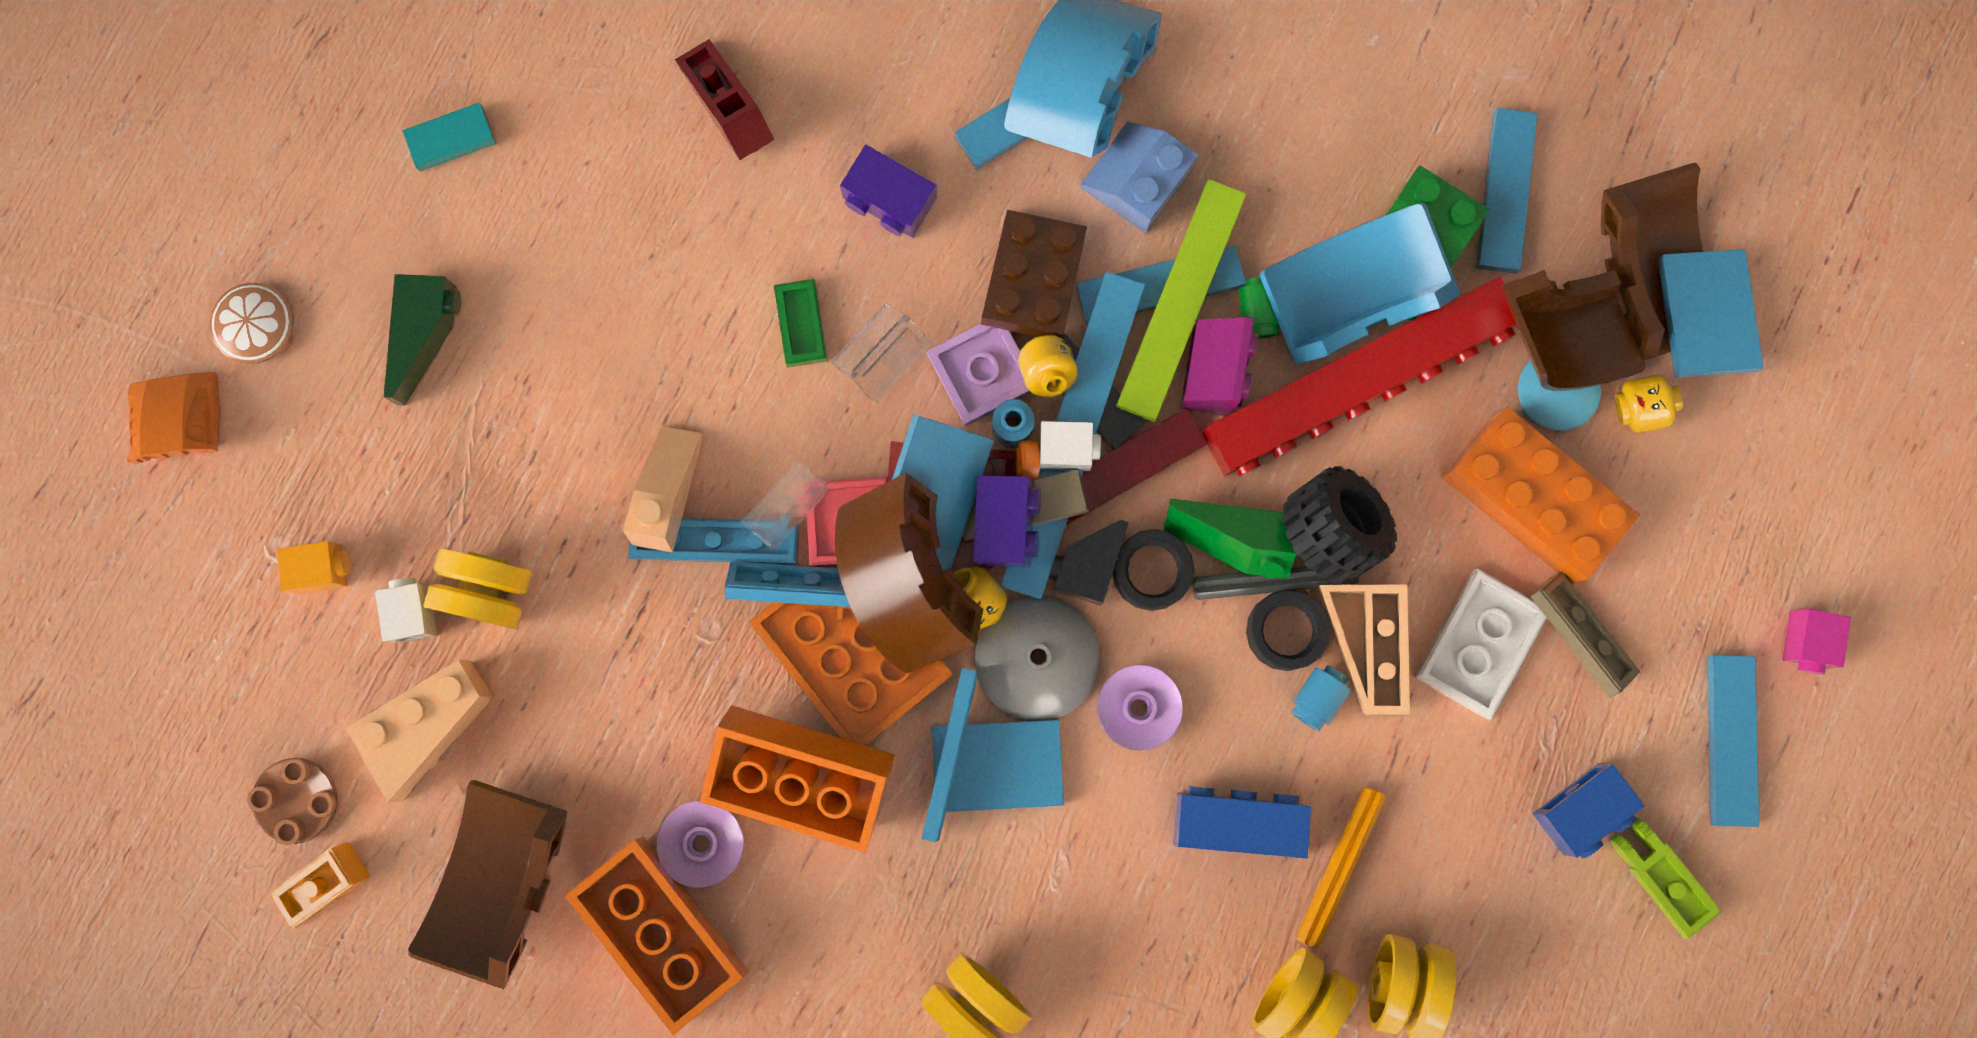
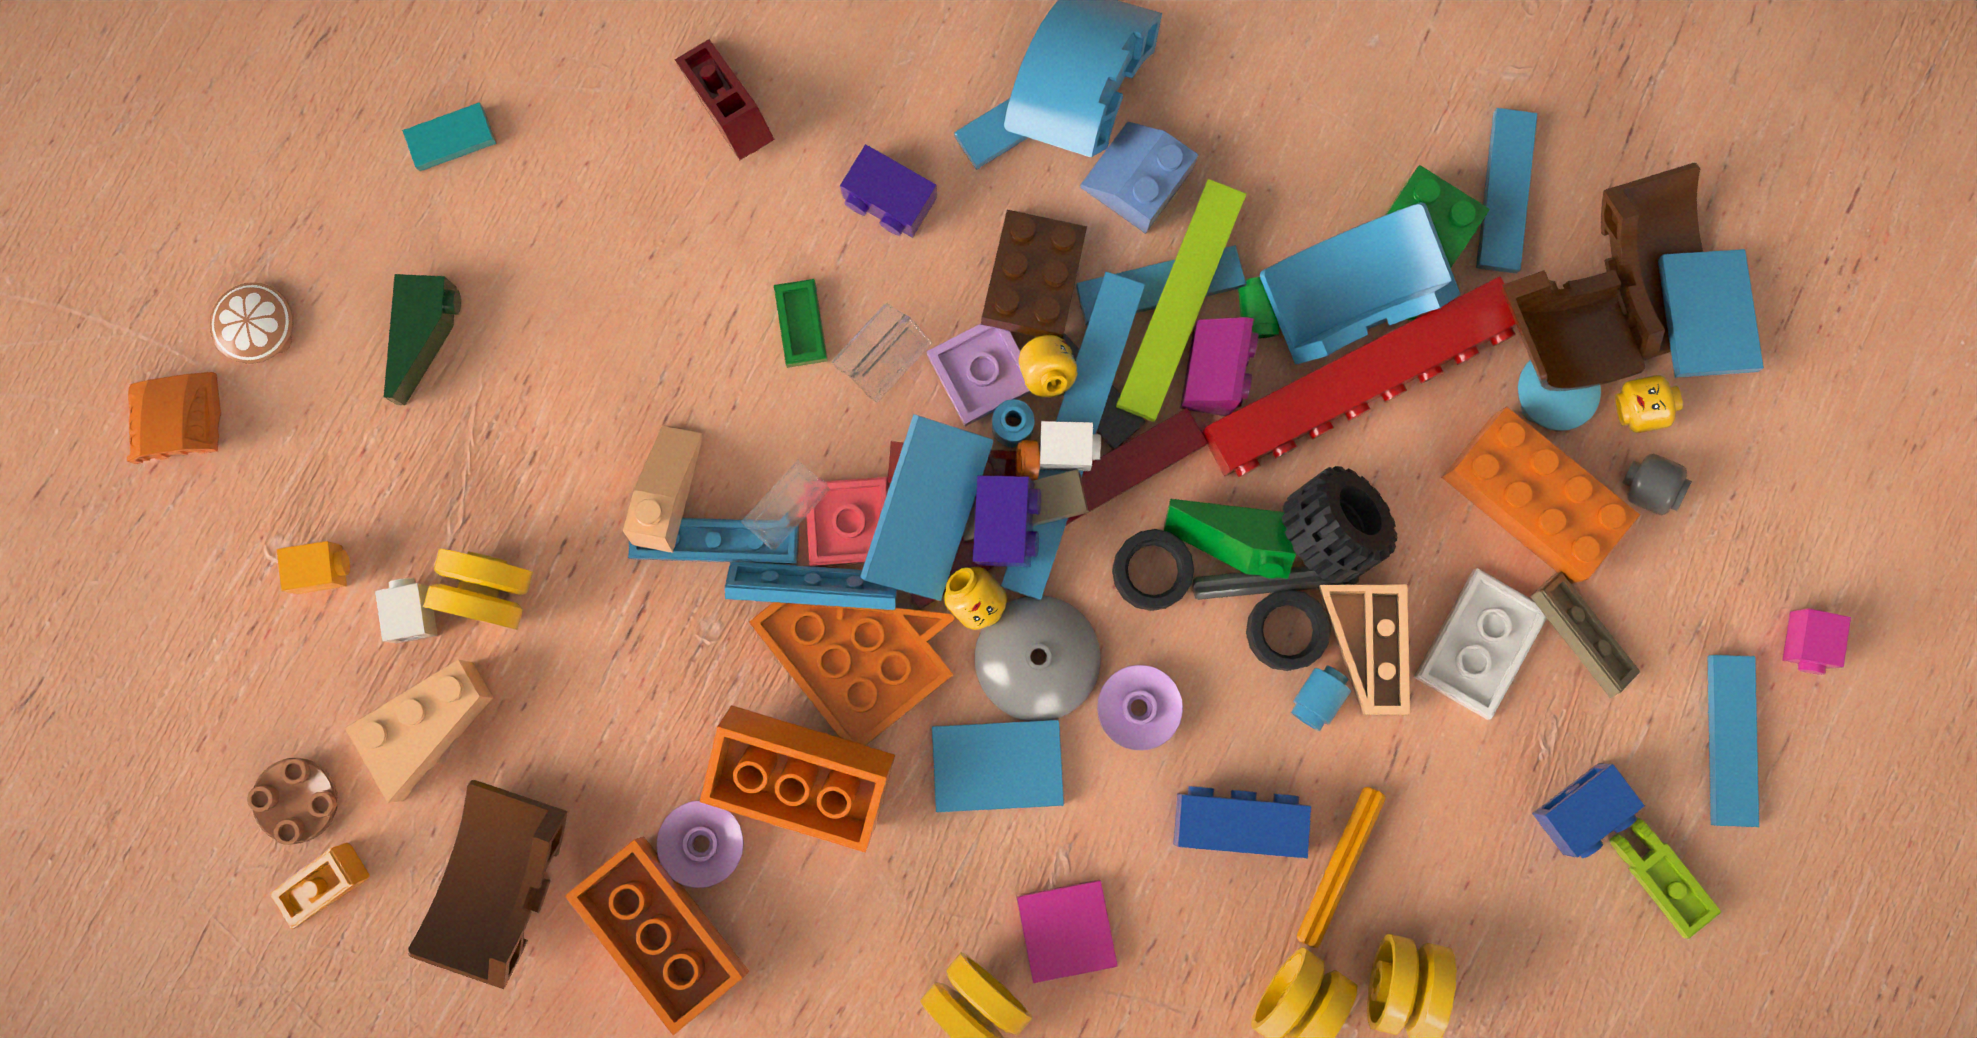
reddish brown panel [835,473,984,673] -> none
dark azure tile [921,668,978,842] -> none
black slope [1048,520,1129,606] -> none
none -> dark pink tile [1017,879,1118,983]
none -> dark grey head [1623,454,1692,515]

